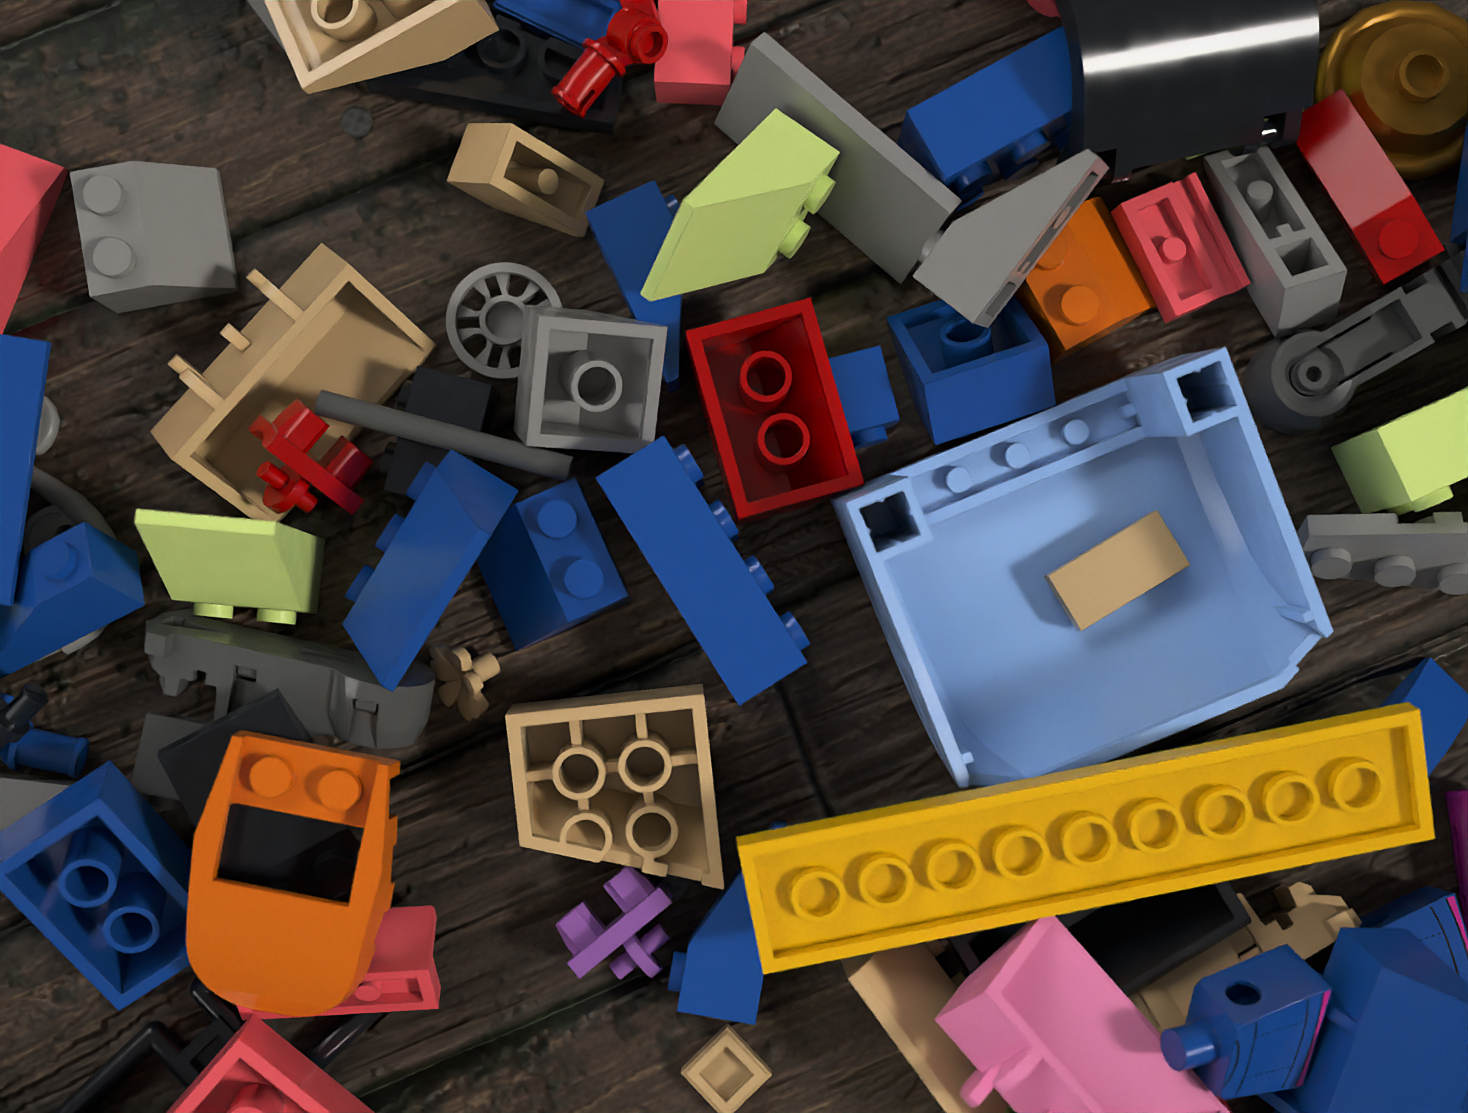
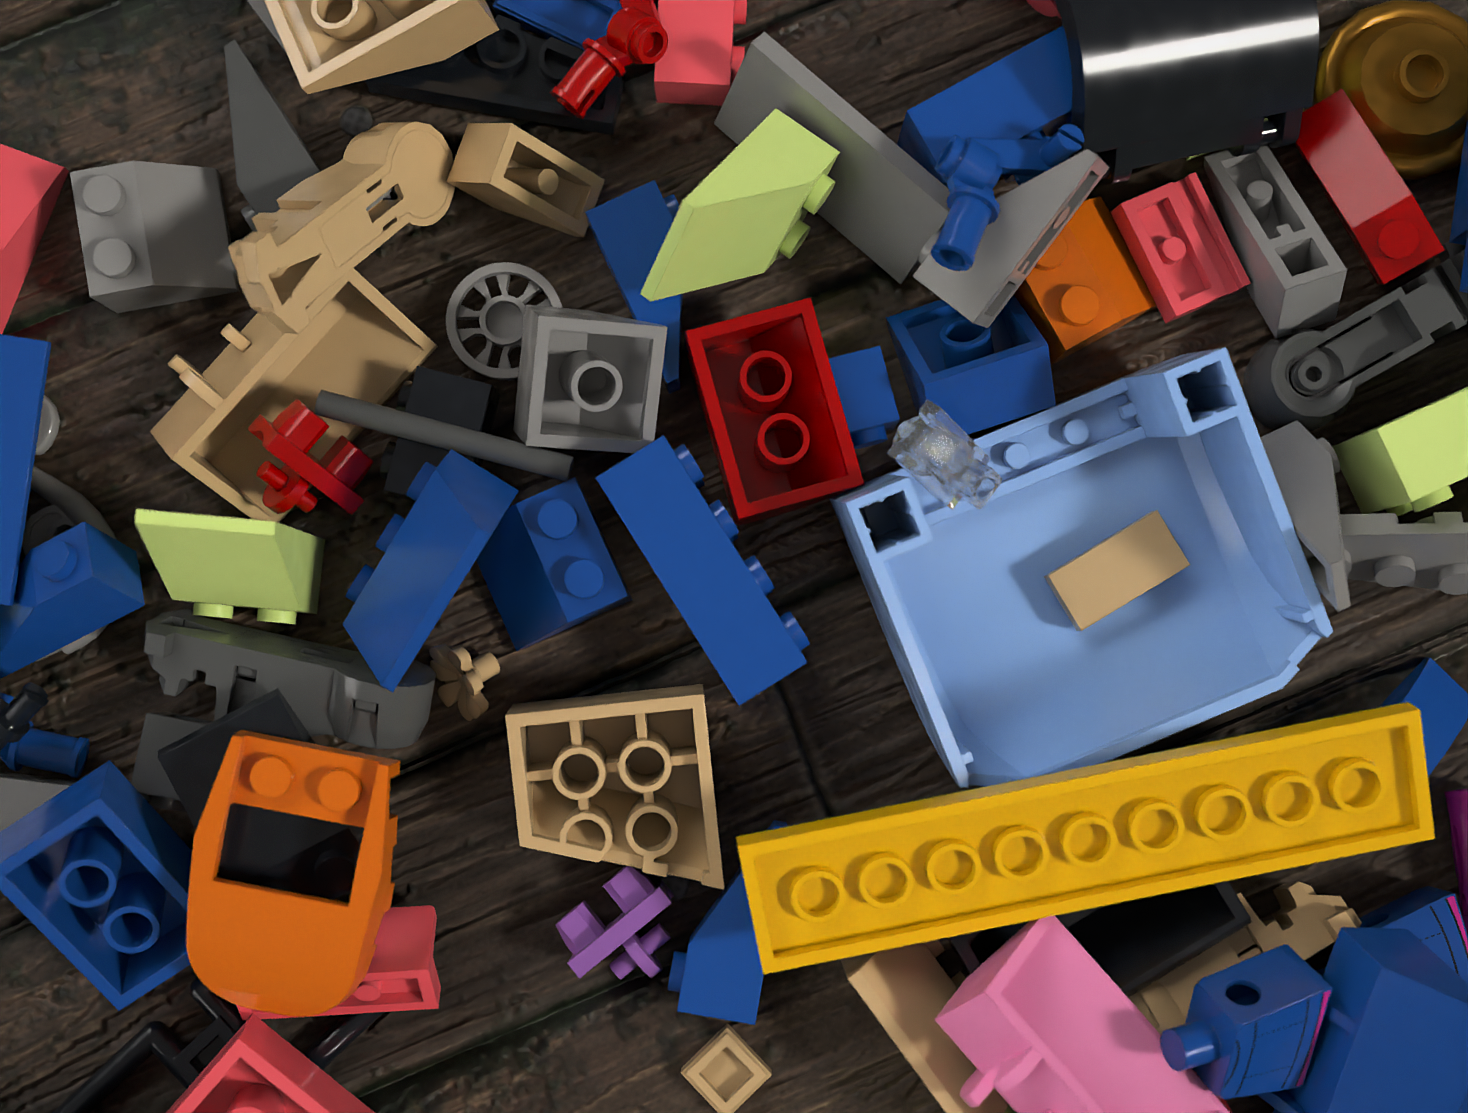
none -> dark grey slope [224,39,322,232]
none -> tan piece [228,121,455,334]
none -> clear hips [887,400,1002,510]
none -> blue pin [931,124,1084,271]
none -> light grey slope [1260,420,1350,612]

